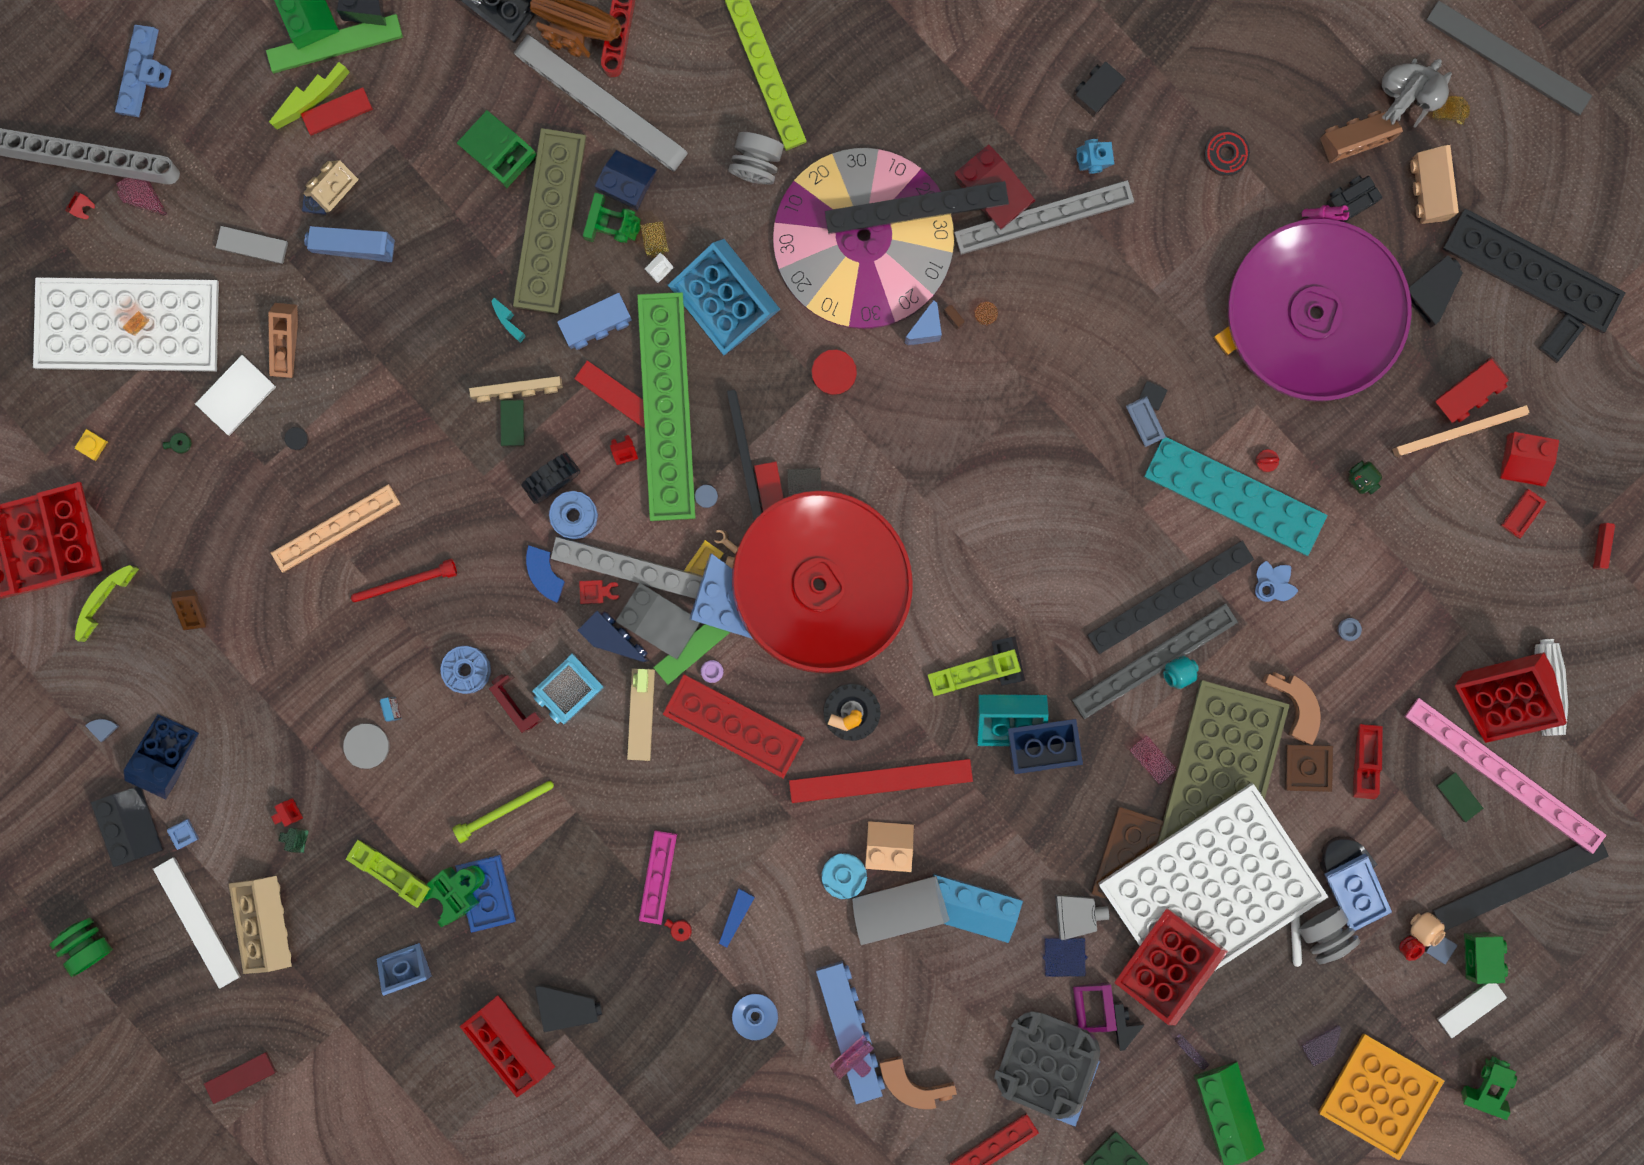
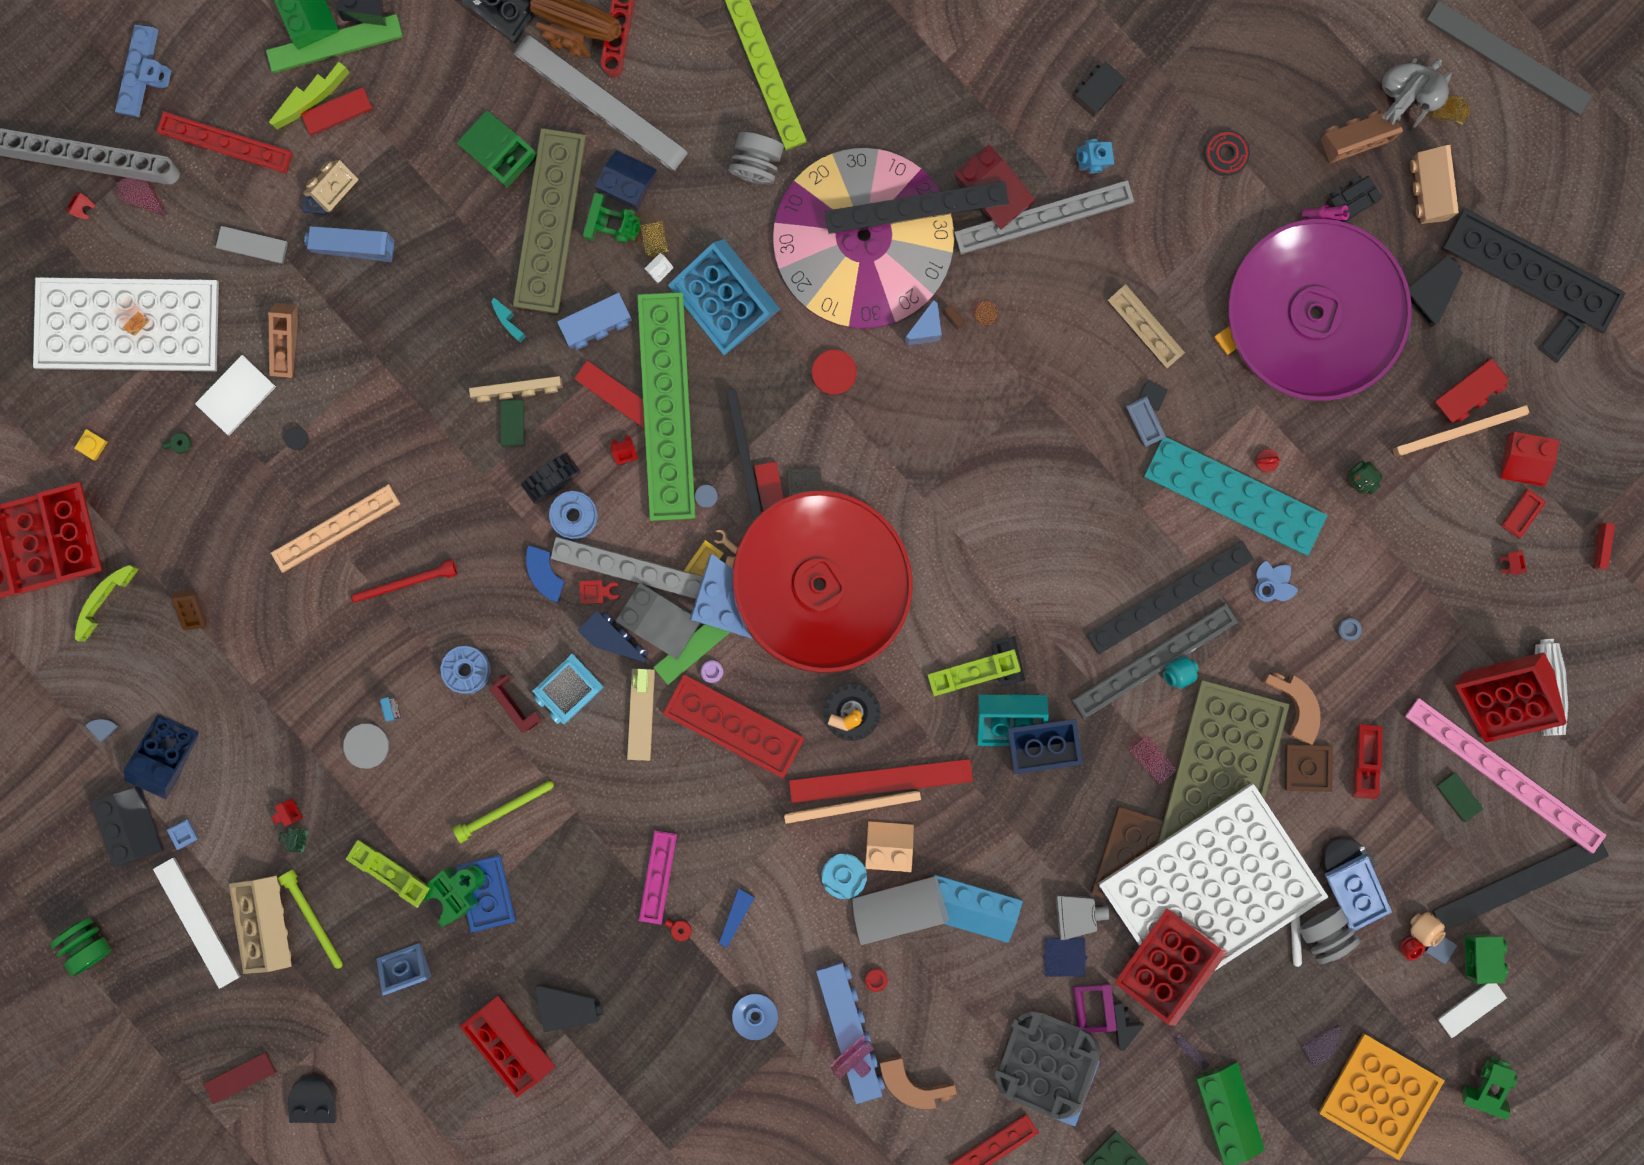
none -> red tile [156,111,293,174]
none -> lime piece [277,869,343,969]
none -> black slope [288,1073,337,1123]
none -> light nougat tile [784,790,921,824]
none -> red tile [865,968,888,992]
none -> tan plate [1108,284,1185,368]
none -> red tile [1499,550,1527,575]

